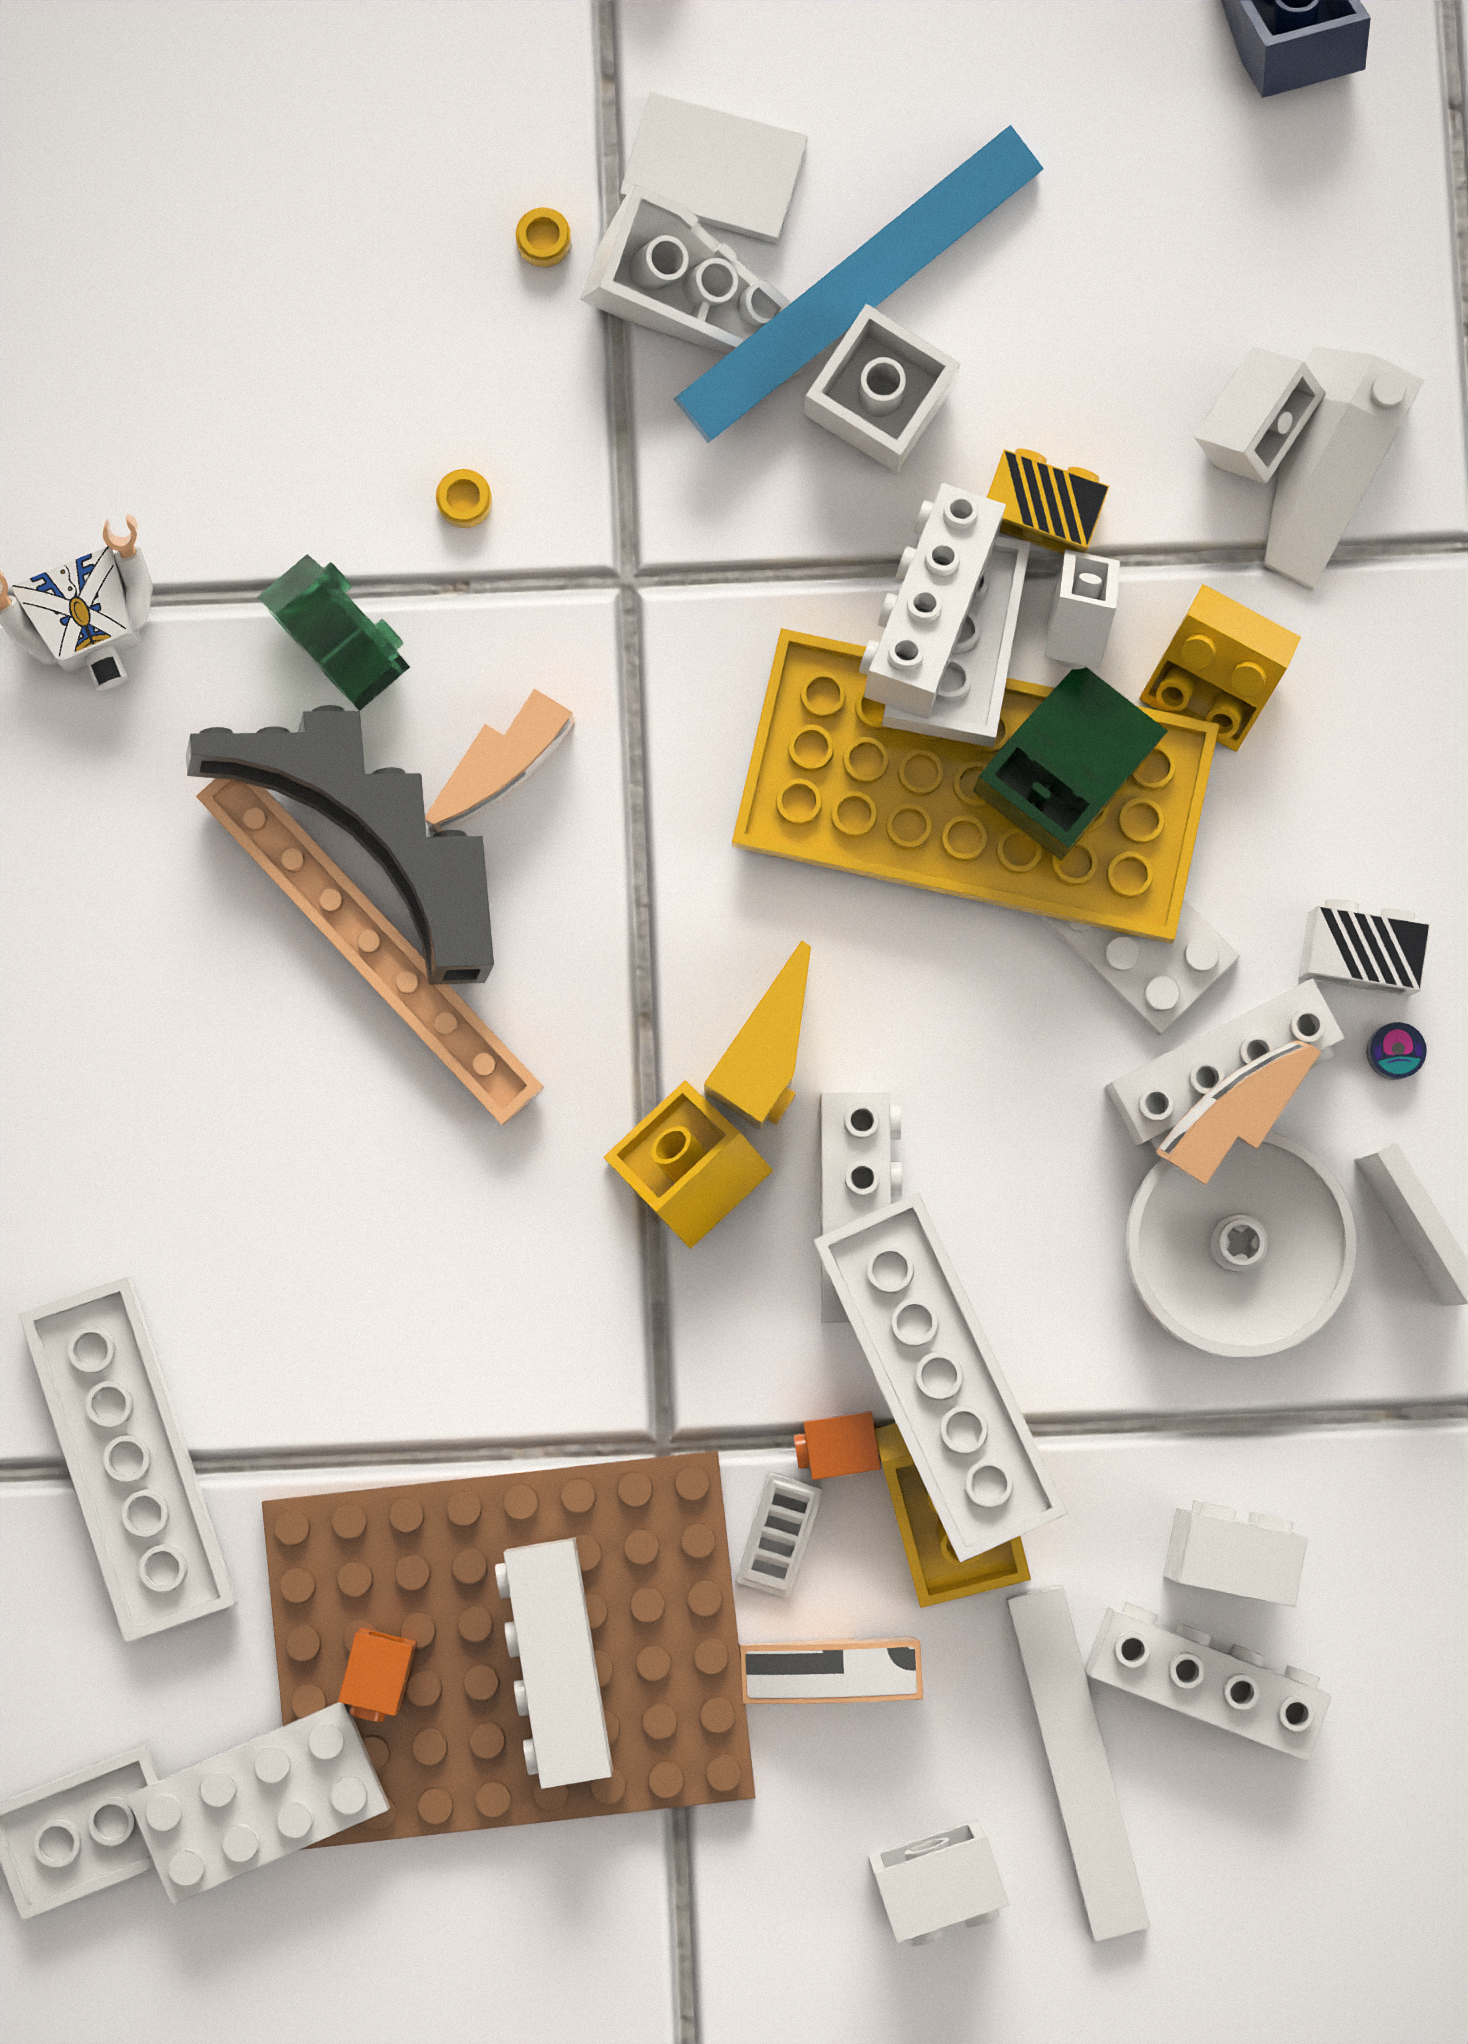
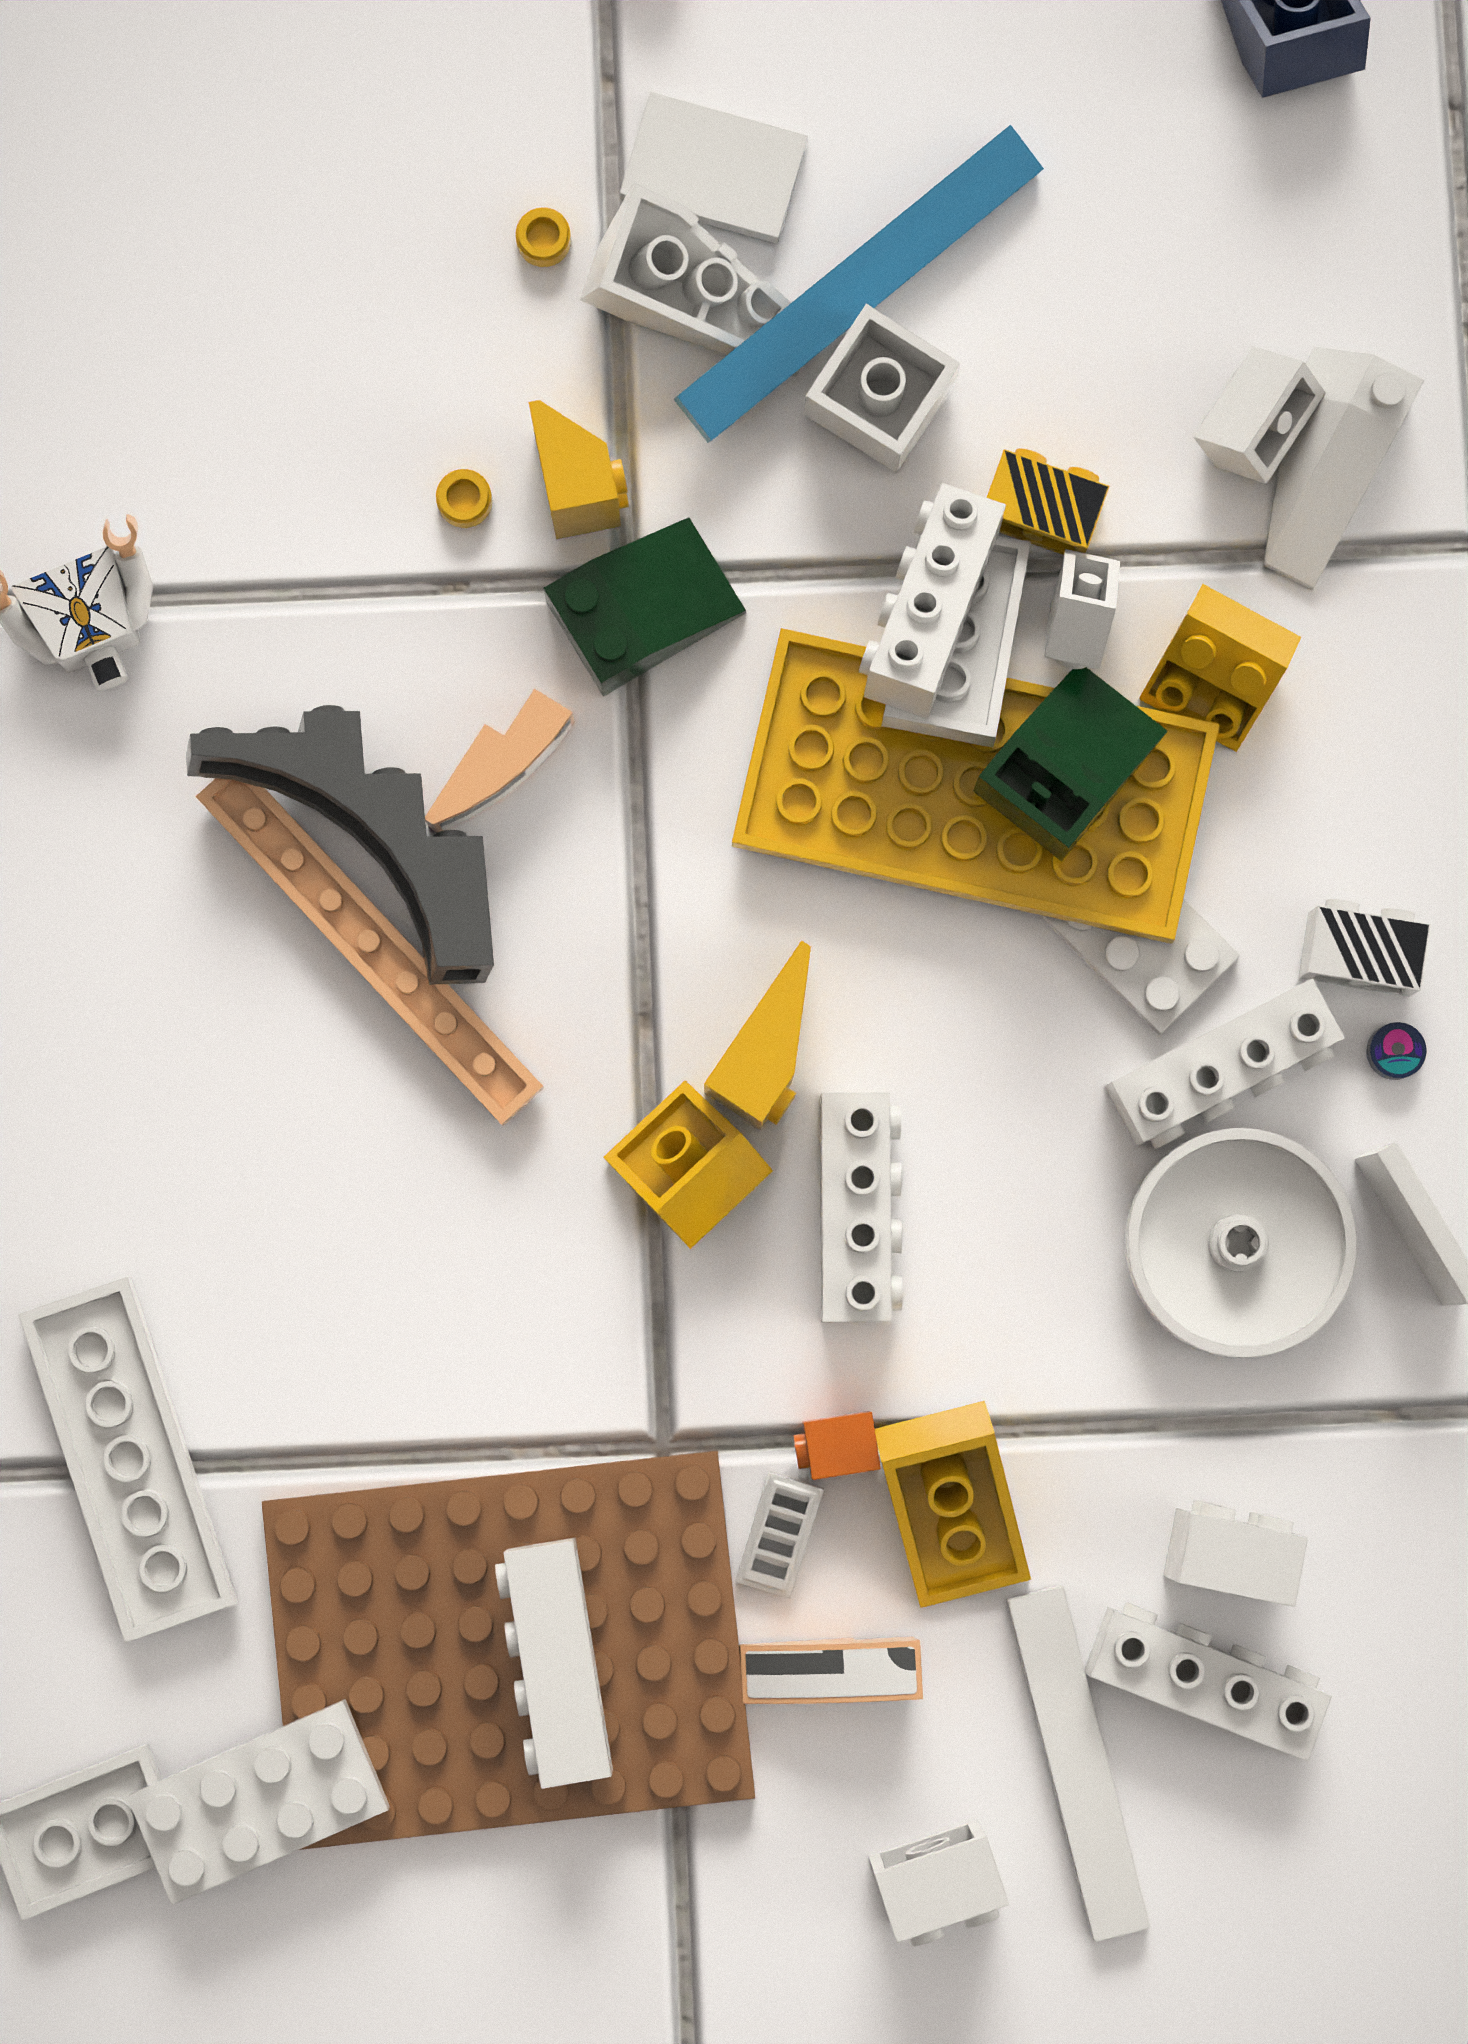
clear green brick [257,554,410,711] -> none
orange brick [338,1627,418,1722] -> none
white plate [813,1192,1068,1563] -> none
light nougat slope [1155,1040,1321,1185] -> none
none -> yellow slope [528,400,629,540]
none -> dark green slope [543,517,746,697]

